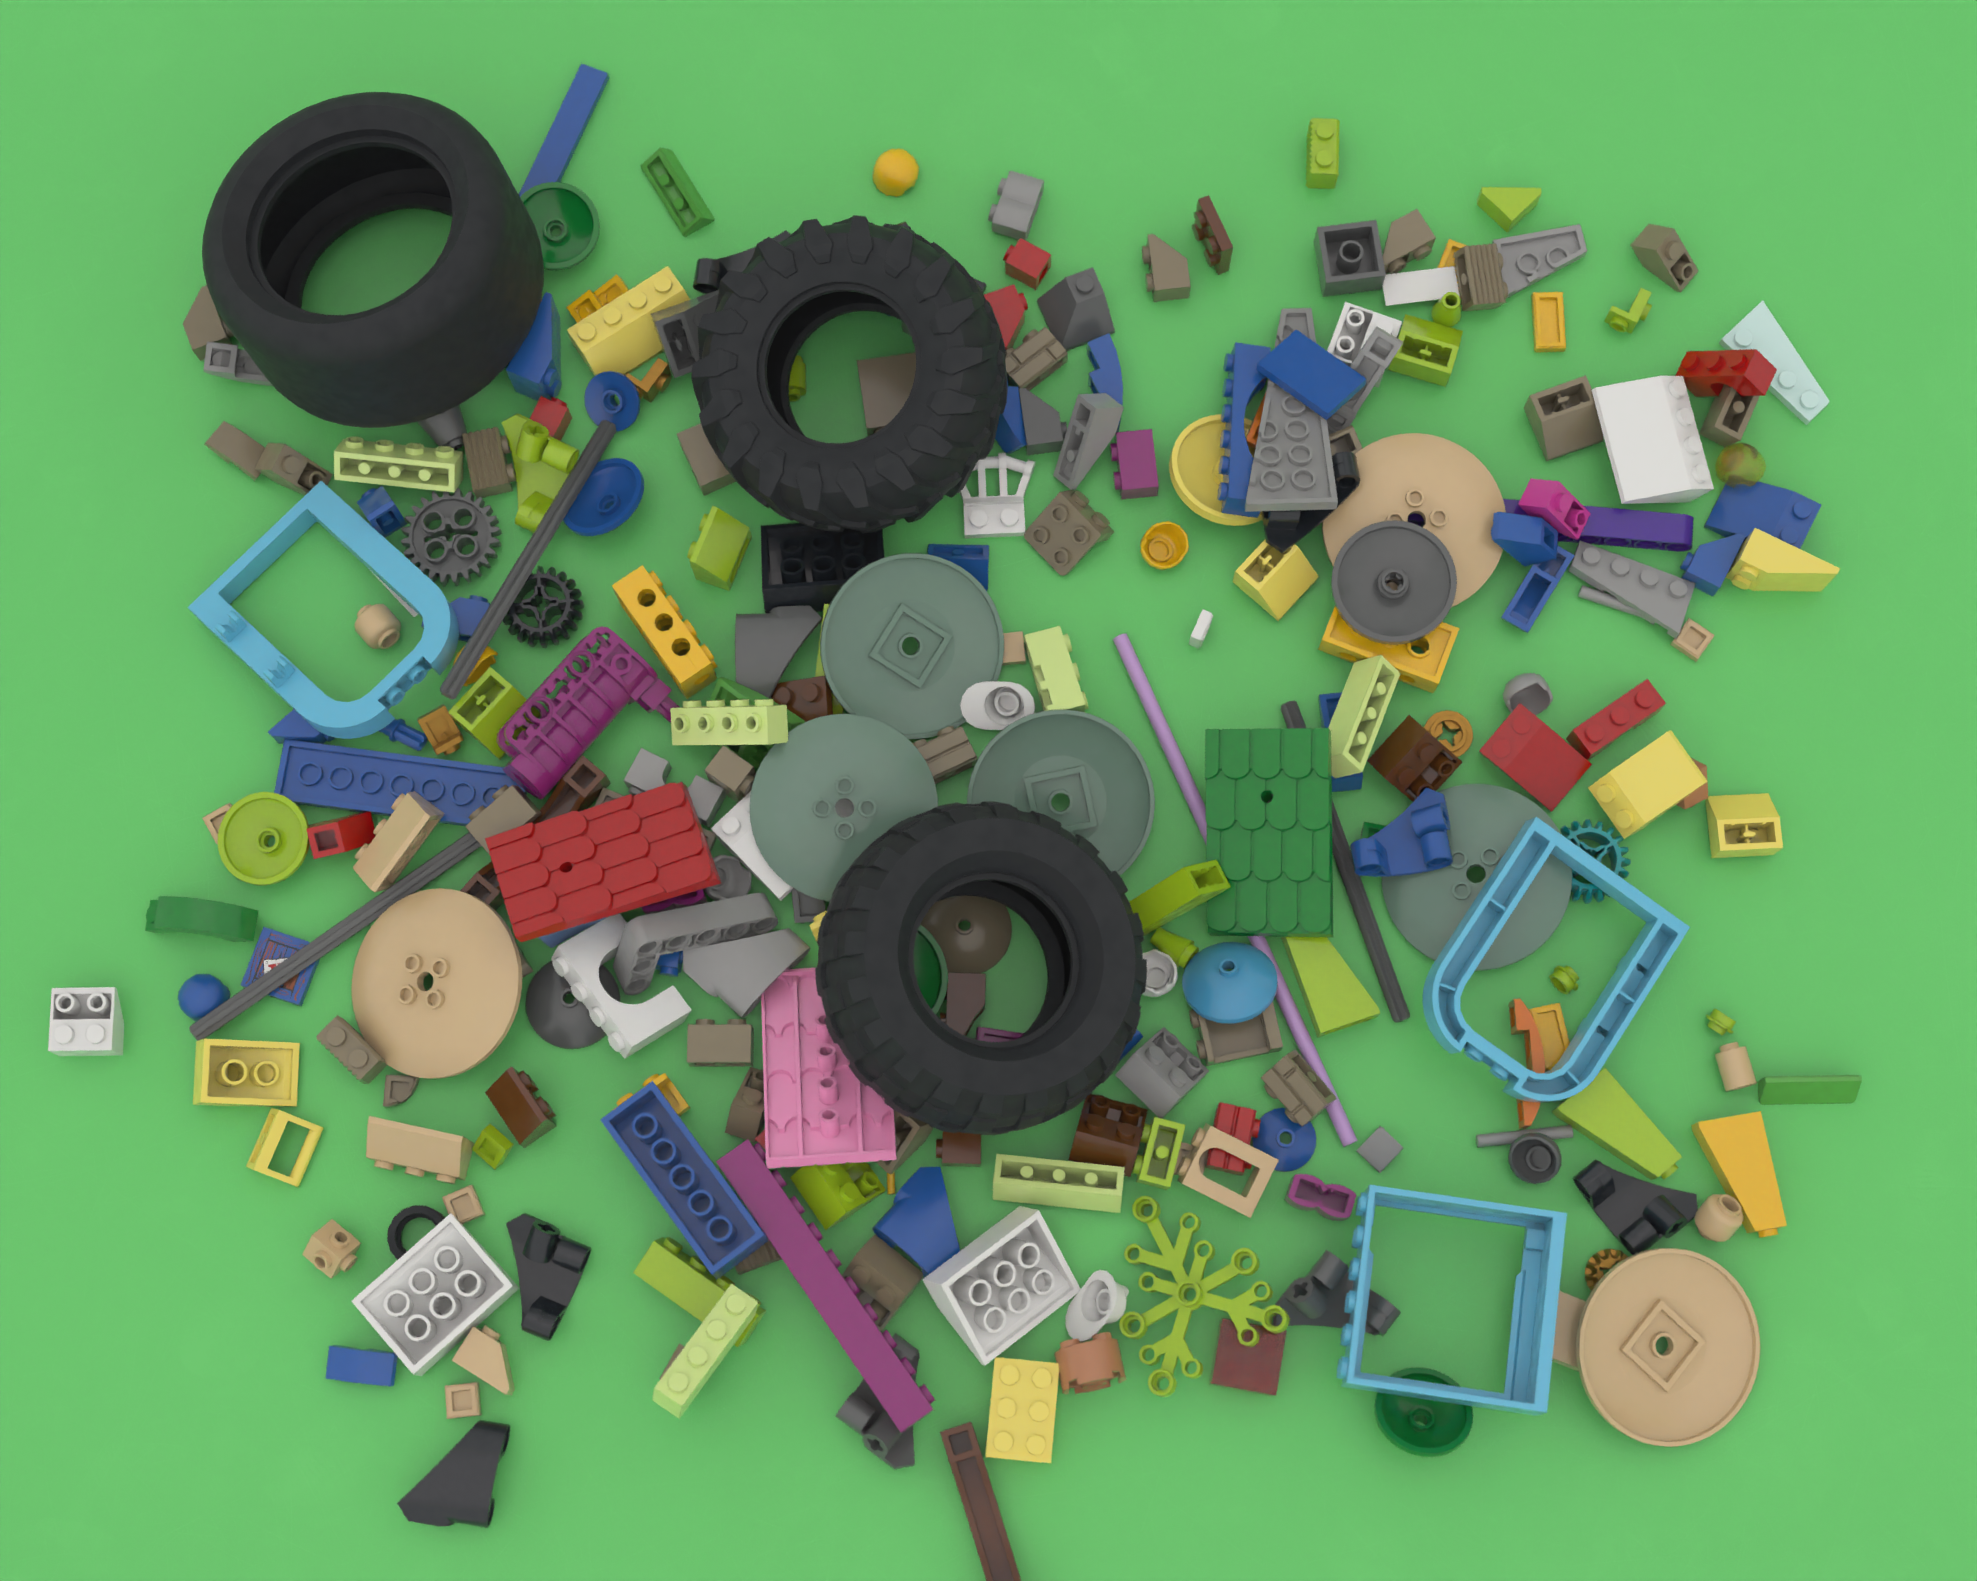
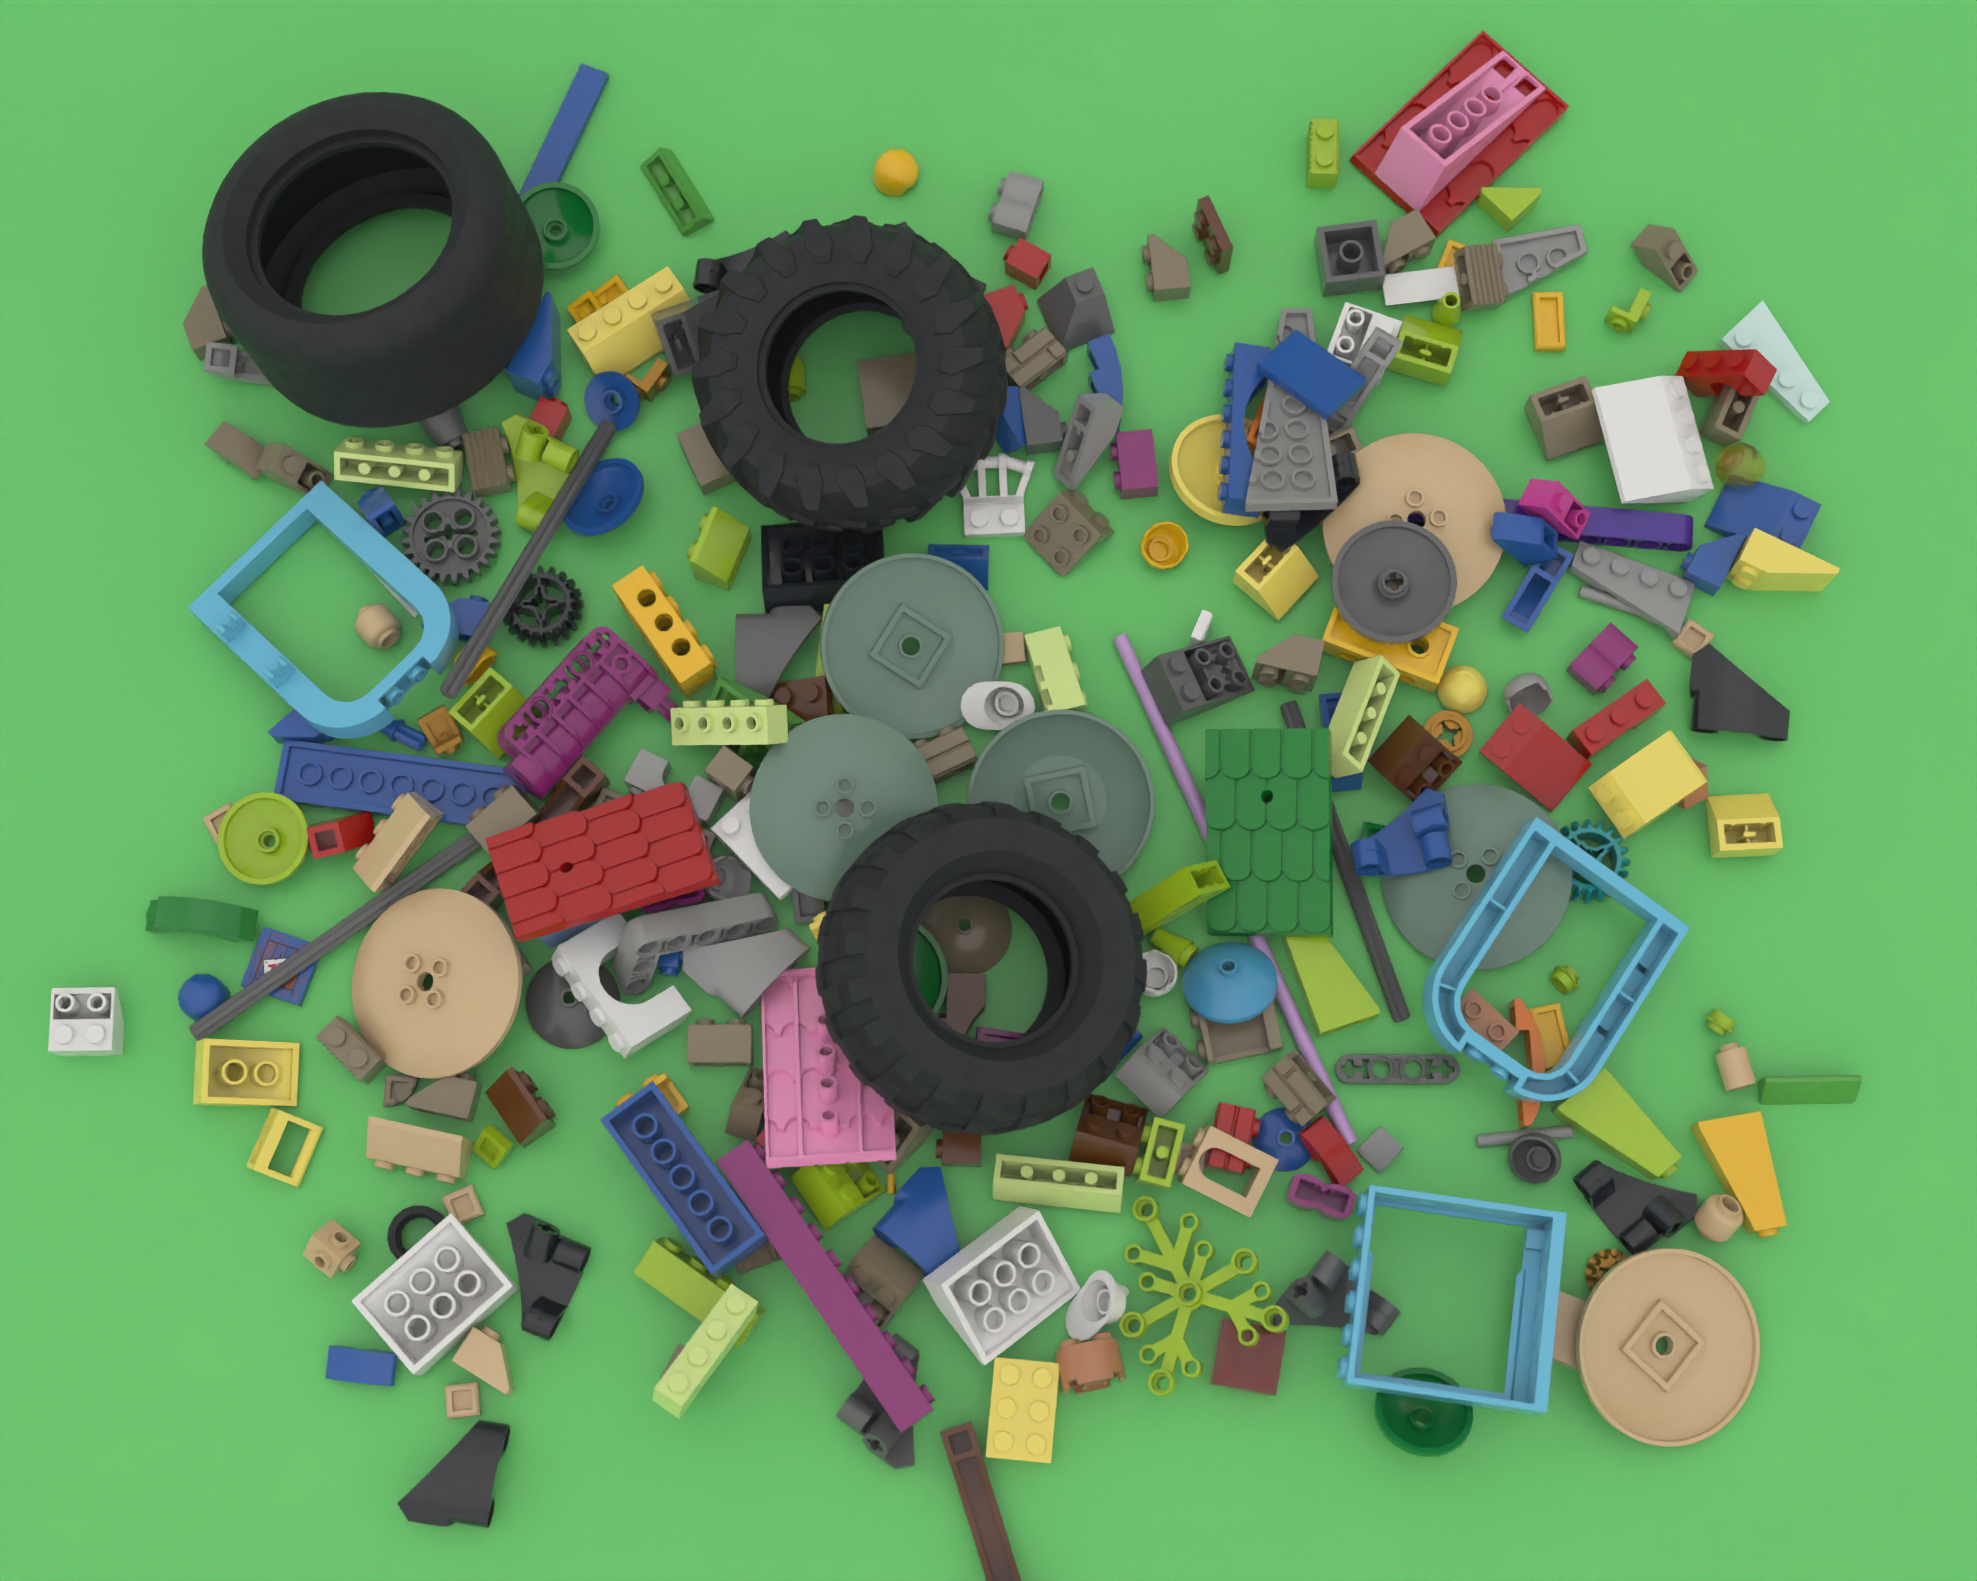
none -> dark tan slope [406,1073,483,1123]
none -> dark grey slope [1141,636,1255,725]
none -> dark tan slope [1251,634,1325,694]
none -> red slope [1298,1116,1364,1186]
none -> dark grey beam [1334,1054,1460,1085]
none -> piece [1350,31,1569,238]
none -> light yellow piece [1437,665,1488,714]
none -> nougat brick [1460,988,1519,1051]
none -> magenta brick [1566,623,1638,695]
none -> black panel [1690,643,1790,741]

